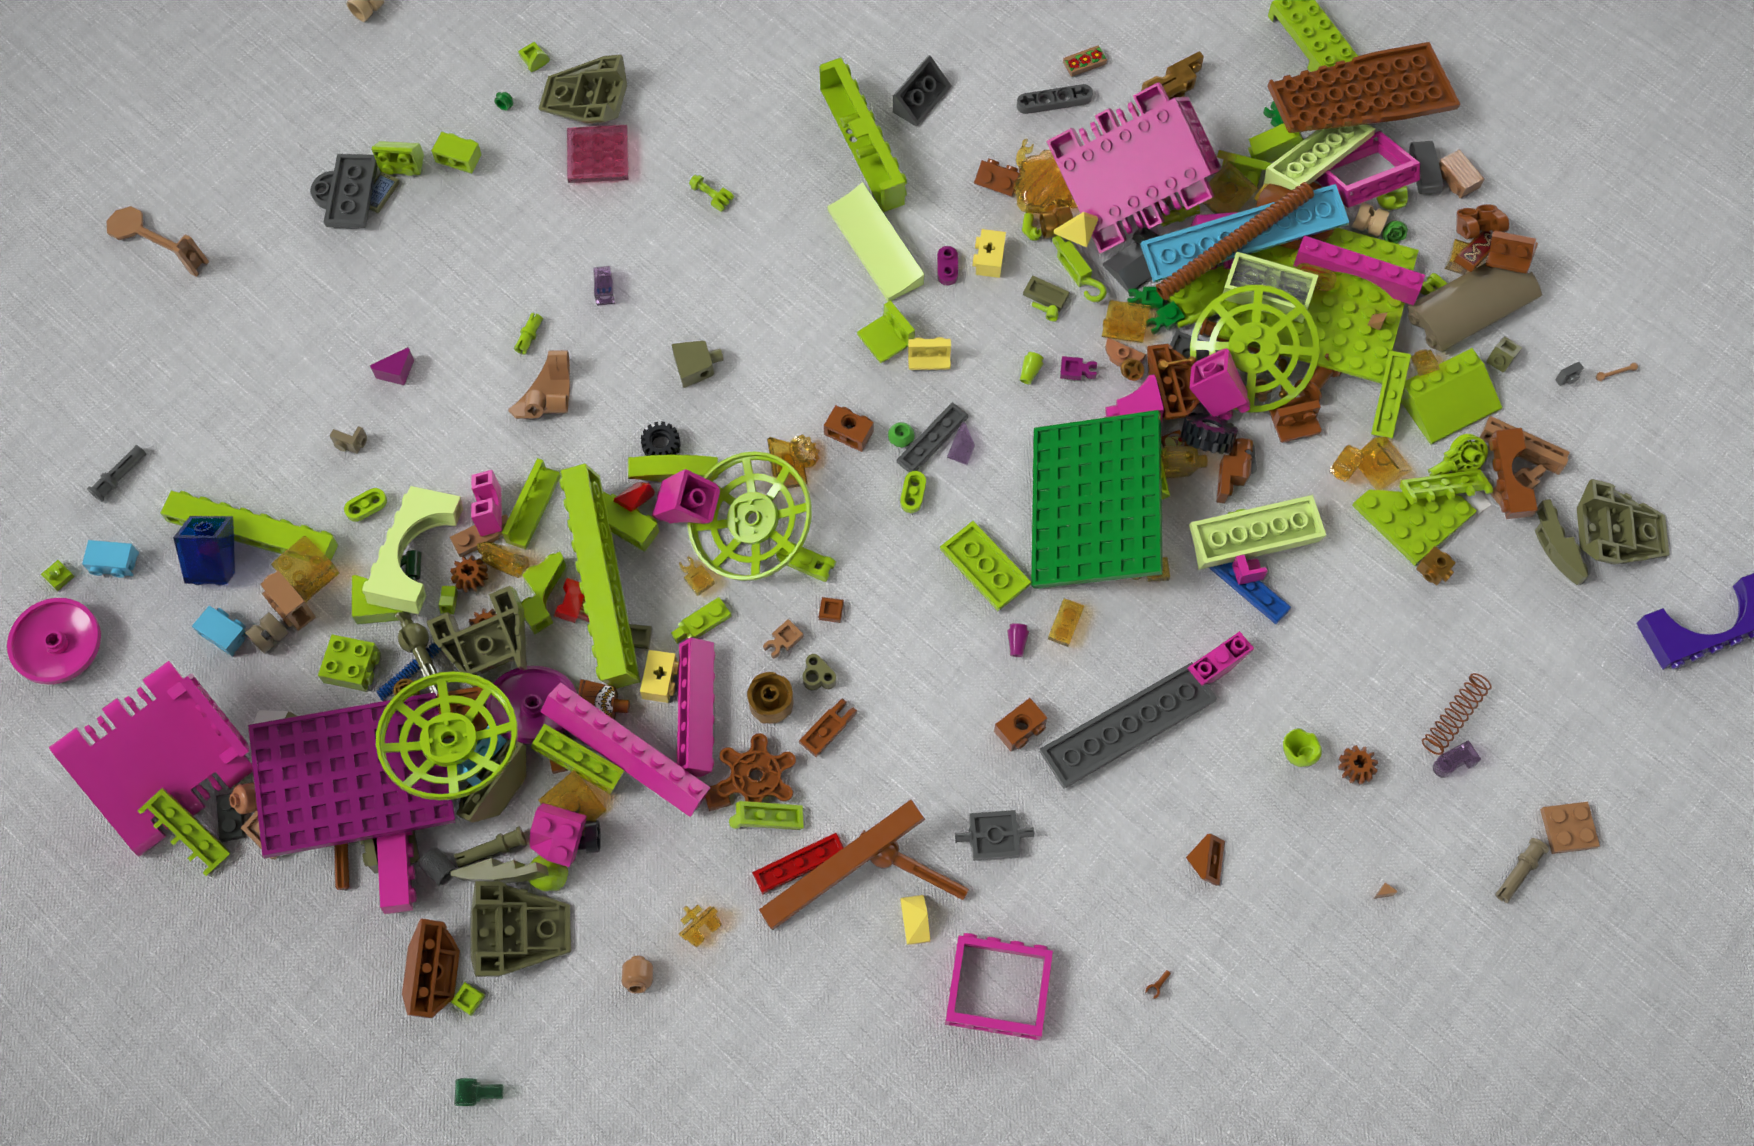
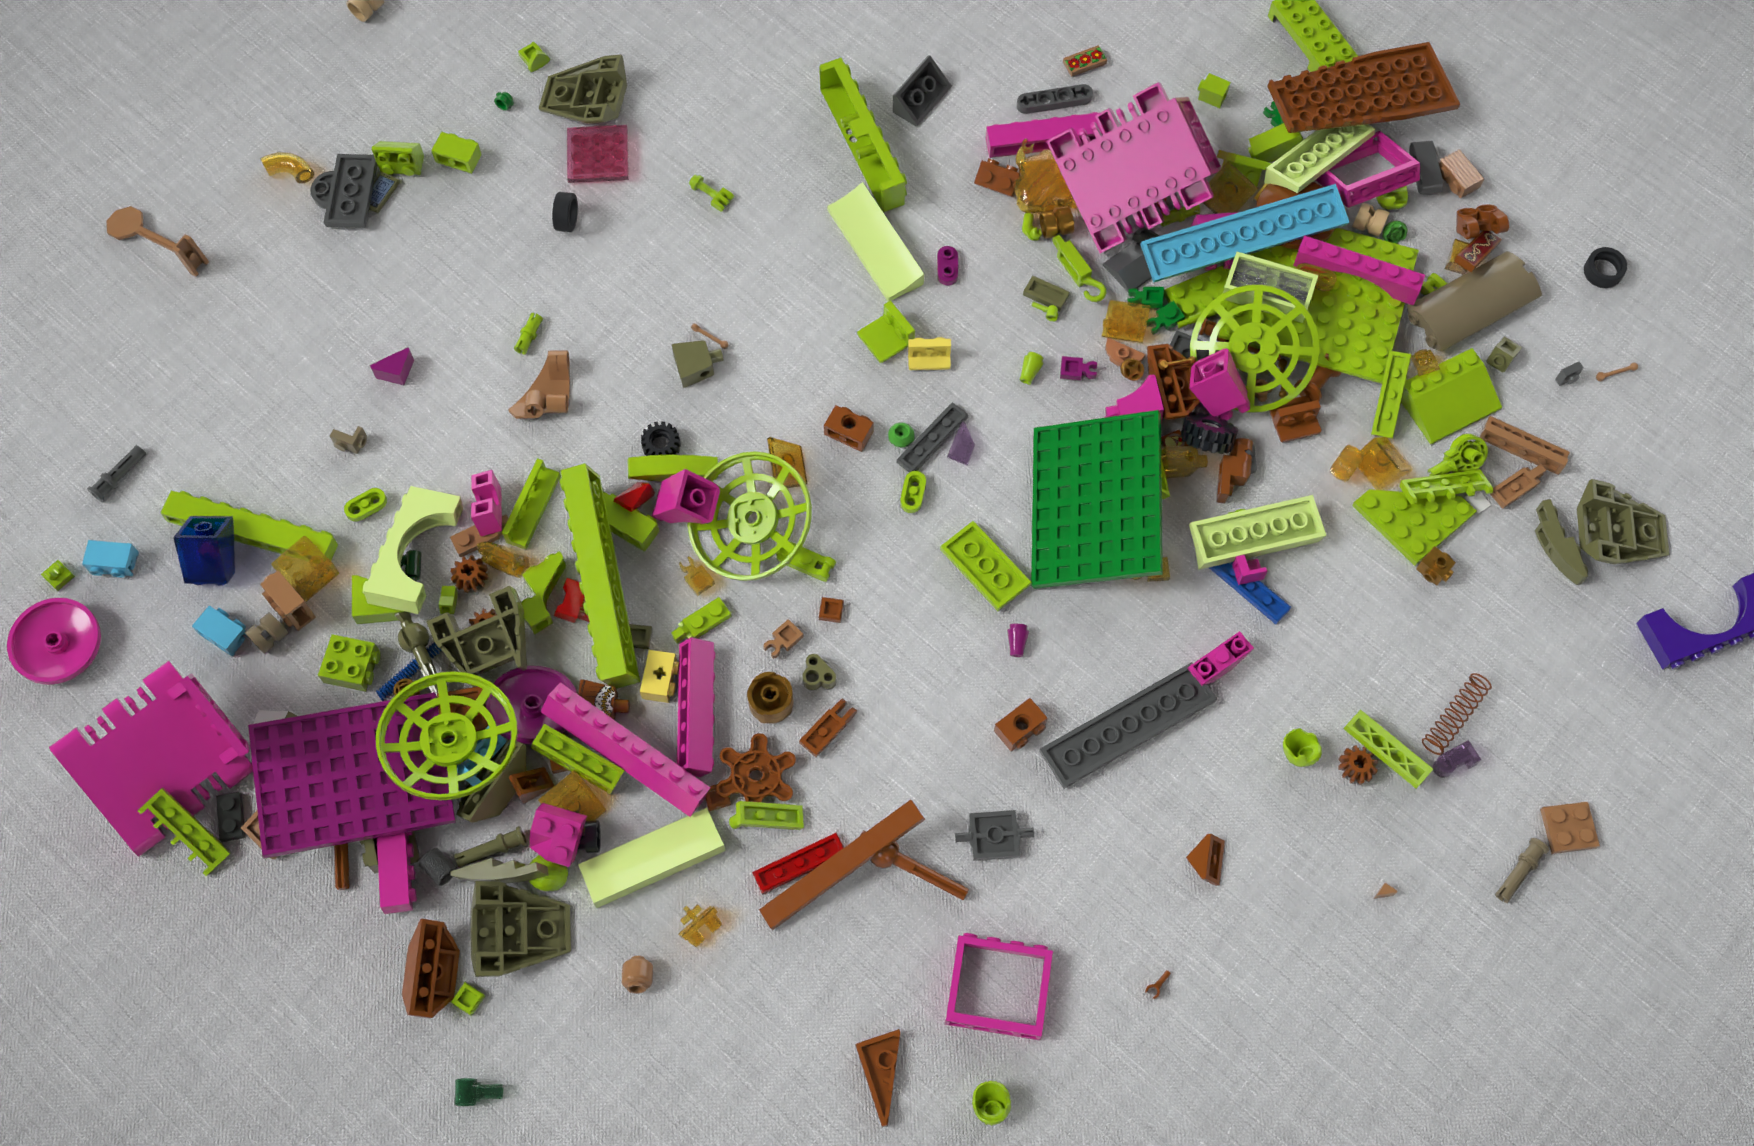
nougat head [229,782,257,814] -> none
clear purple leg [593,266,615,306] -> none
clear yellow gear [789,434,820,468] -> none
light yellow slope [900,895,930,945] -> none
light yellow brick [972,229,1006,278] -> none
clear yellow plate [1048,598,1084,647] -> none
light yellow slope [1054,212,1098,247] -> none
pearl gold plate [1141,51,1204,100] -> none
dark orange piece [1156,182,1314,300] -> none
medium nougat piece [1368,312,1388,330] -> none
dark orange bracket [1486,231,1538,274] -> none
dark orange arch [1489,428,1538,519] -> none
none -> clear yellow cylinder [260,152,315,183]
none -> dark orange slope [509,767,555,804]
none -> black tyre [552,192,578,232]
none -> yellowish green arch [578,808,726,908]
none -> medium nougat hinge [691,323,728,349]
none -> dark orange wing [855,1029,900,1128]
none -> lime hair [972,1081,1011,1126]
none -> dark pink brick [986,112,1103,158]
none -> lime brick [1197,73,1231,109]
none -> lime fence [1343,709,1433,789]
none -> black tyre [1584,247,1627,288]

